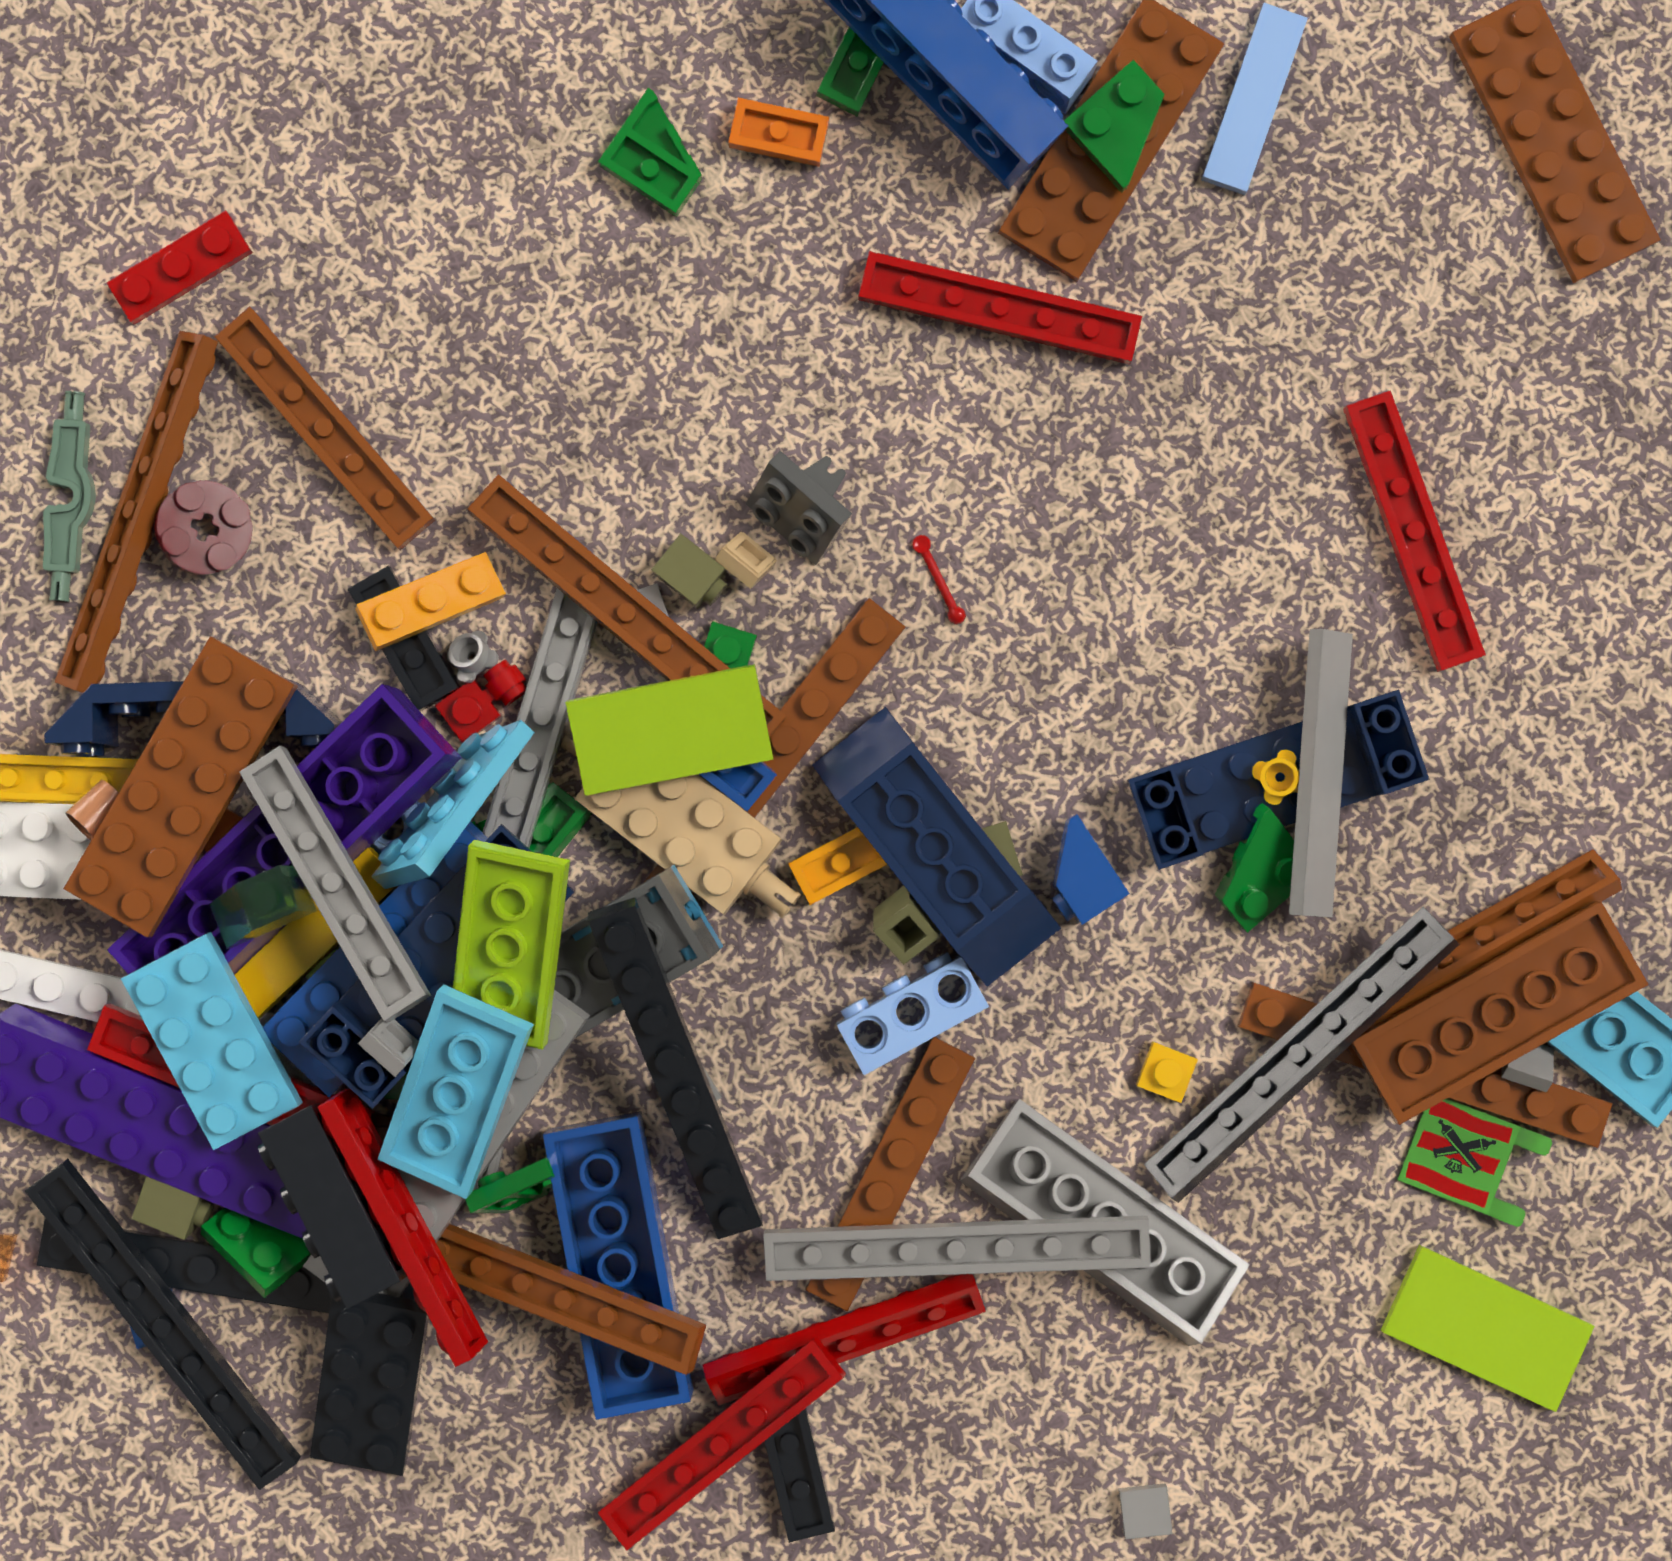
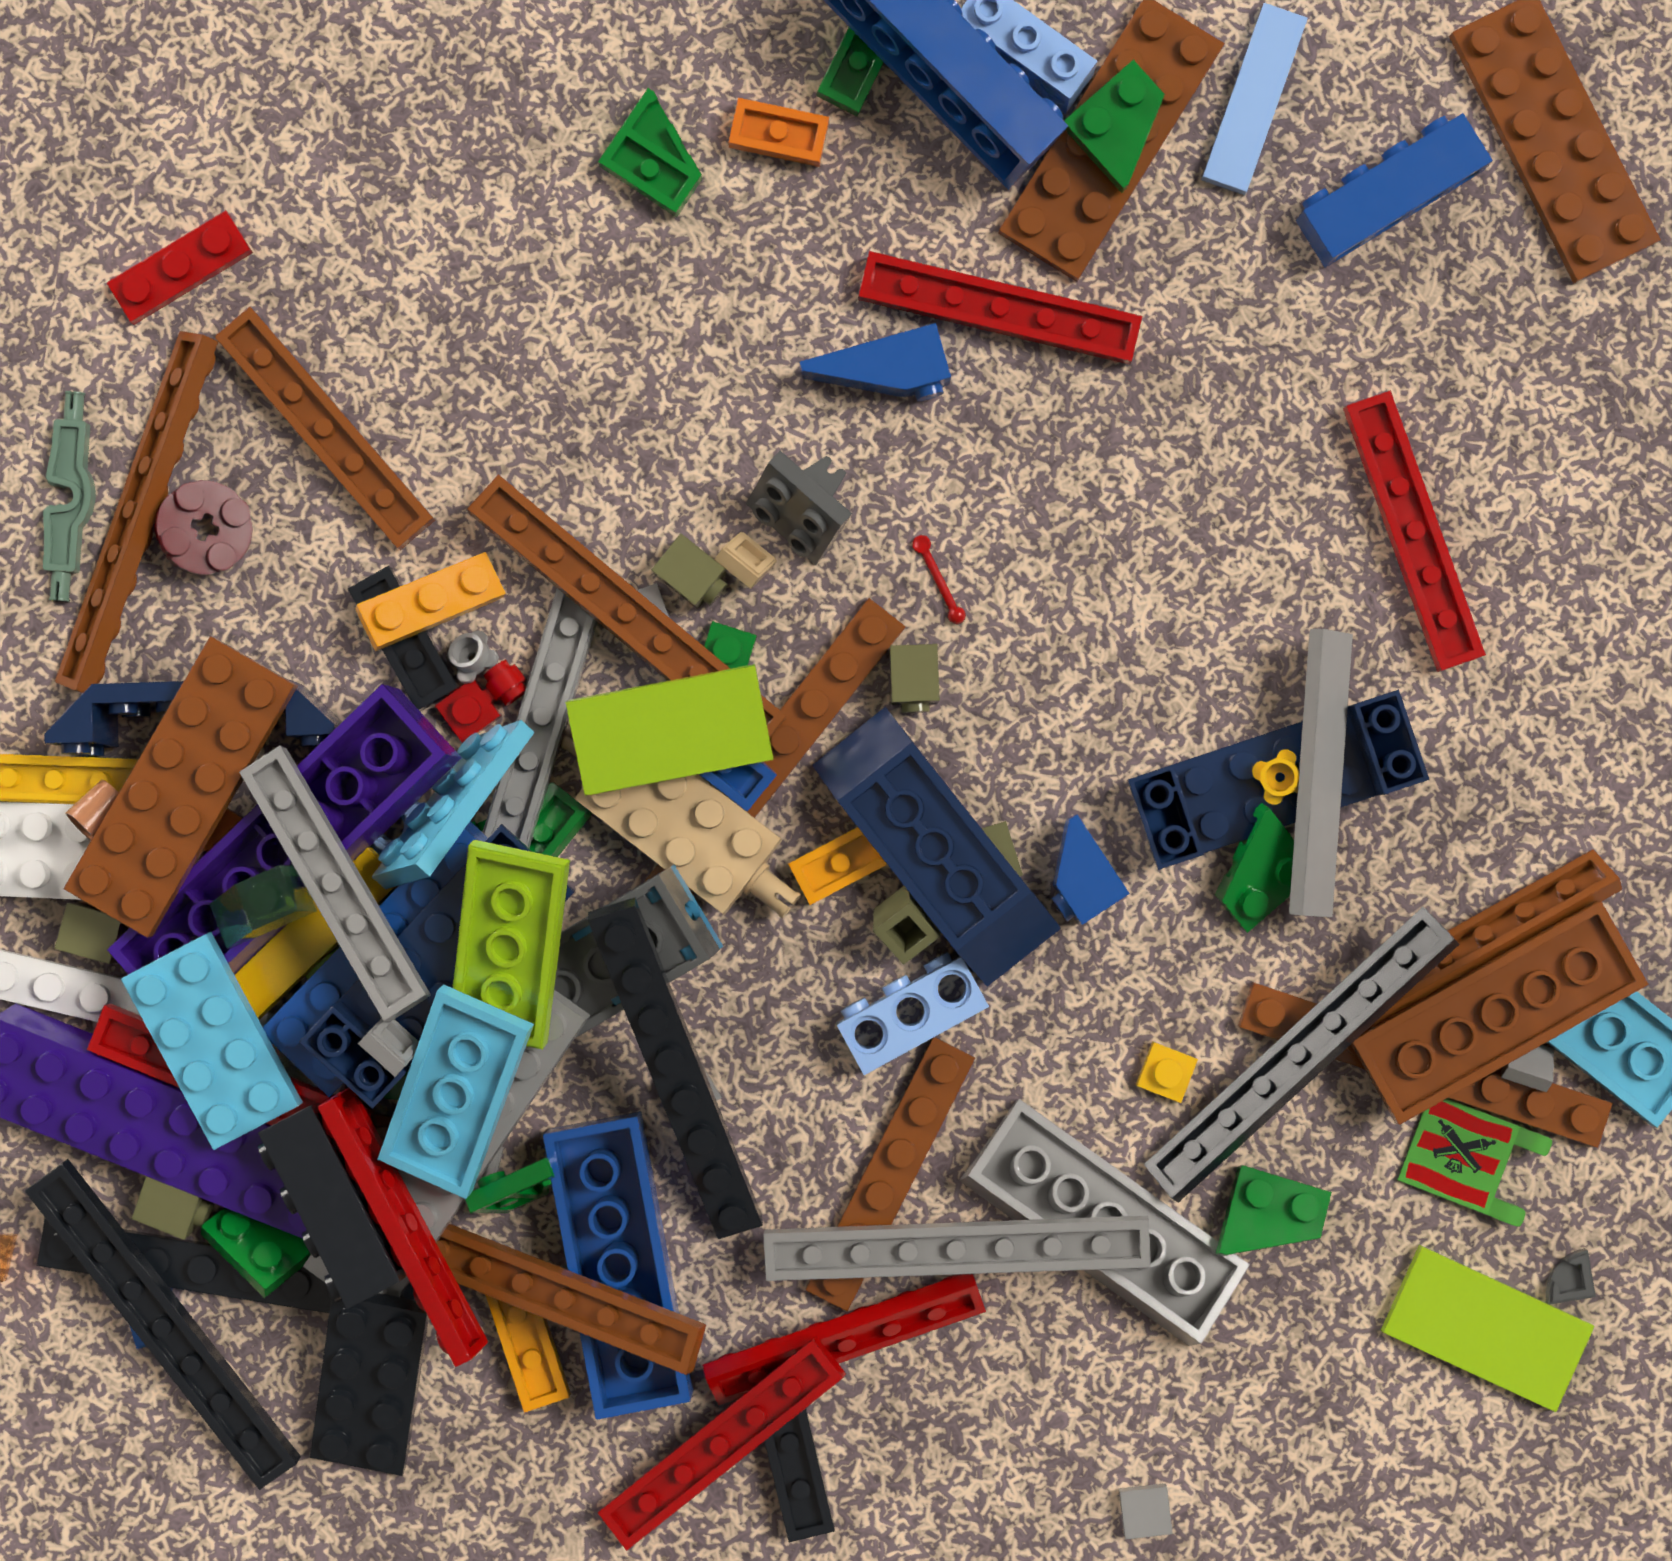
none -> olive brick [54,902,130,964]
none -> light orange plate [485,1295,571,1413]
none -> blue slope [800,323,951,401]
none -> olive brick [889,644,940,713]
none -> green wing [1216,1165,1332,1256]
none -> blue brick [1296,113,1493,268]
none -> dark grey tile [1545,1248,1596,1305]

